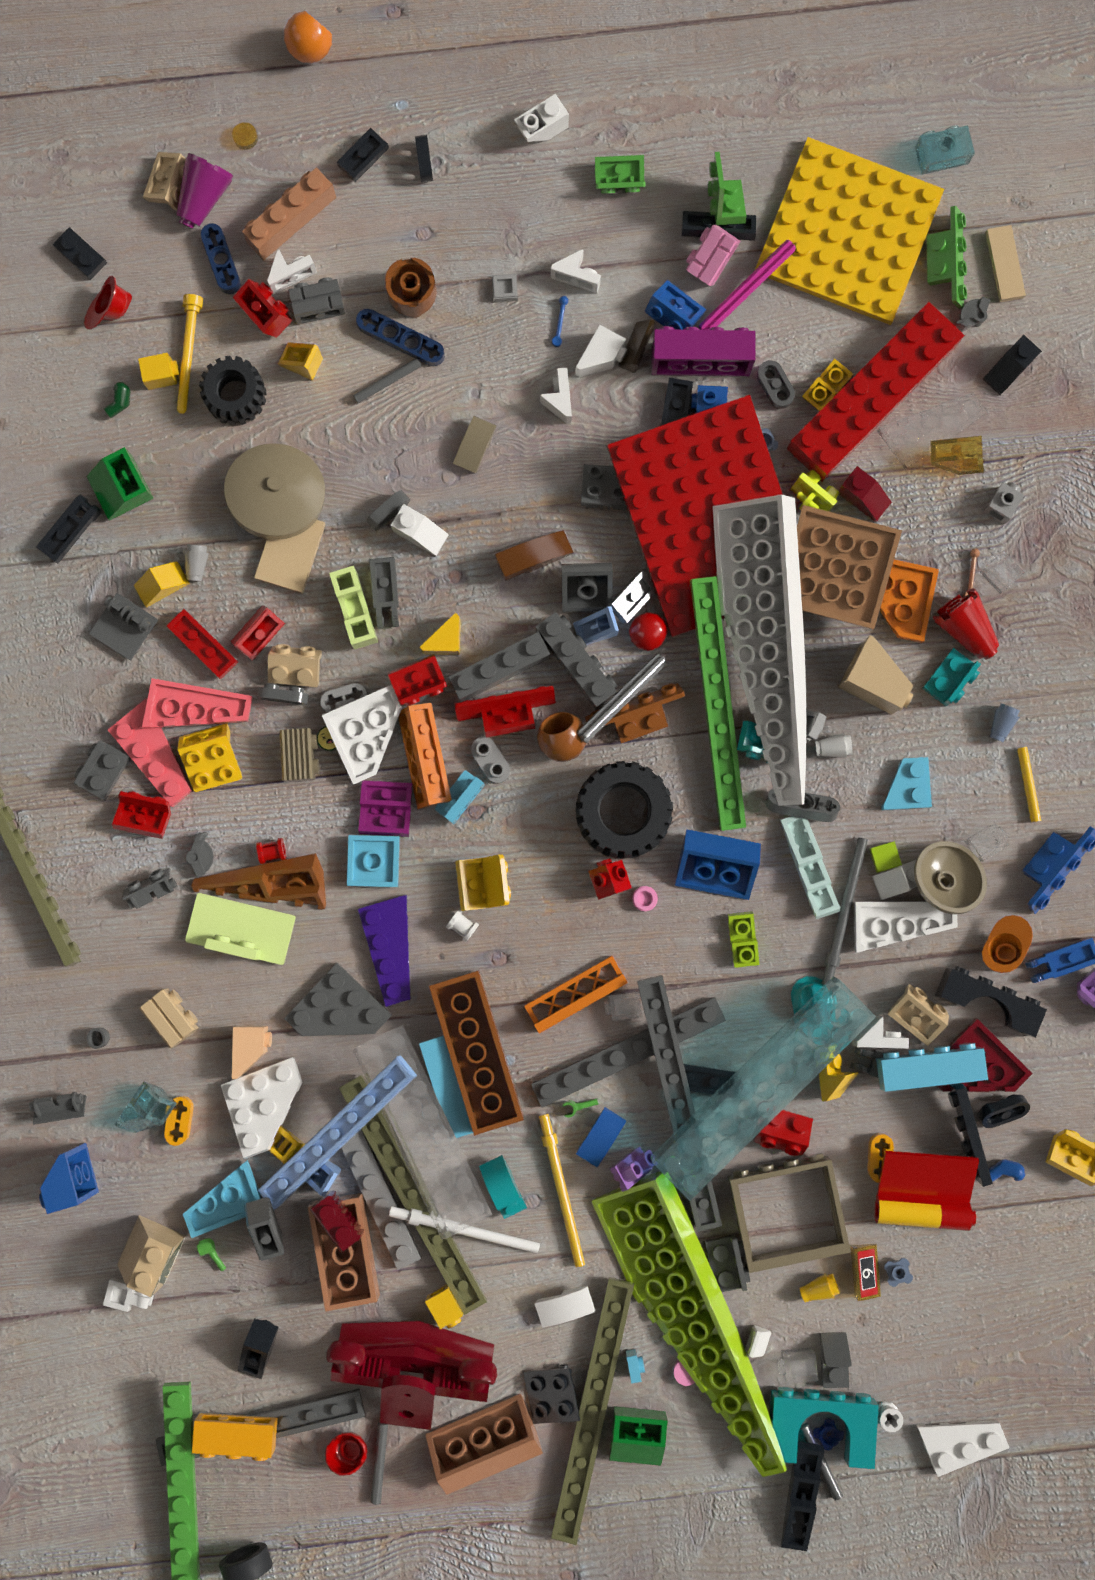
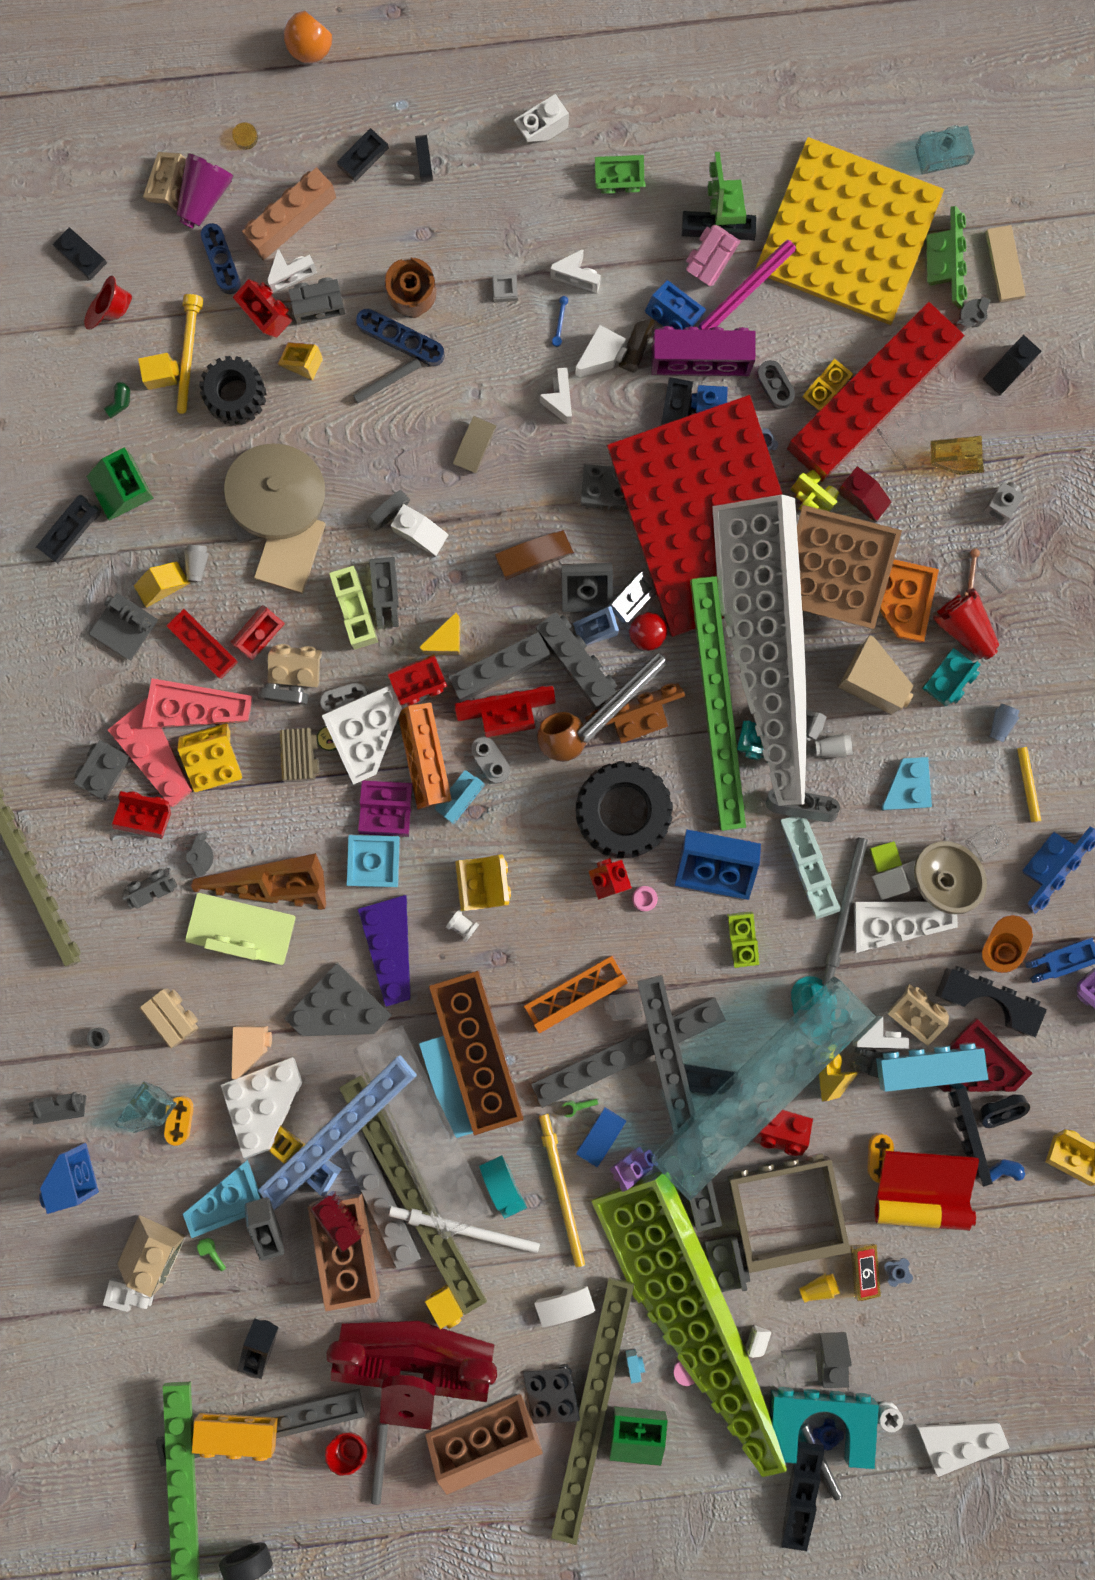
red bush [256,838,286,864] -> none

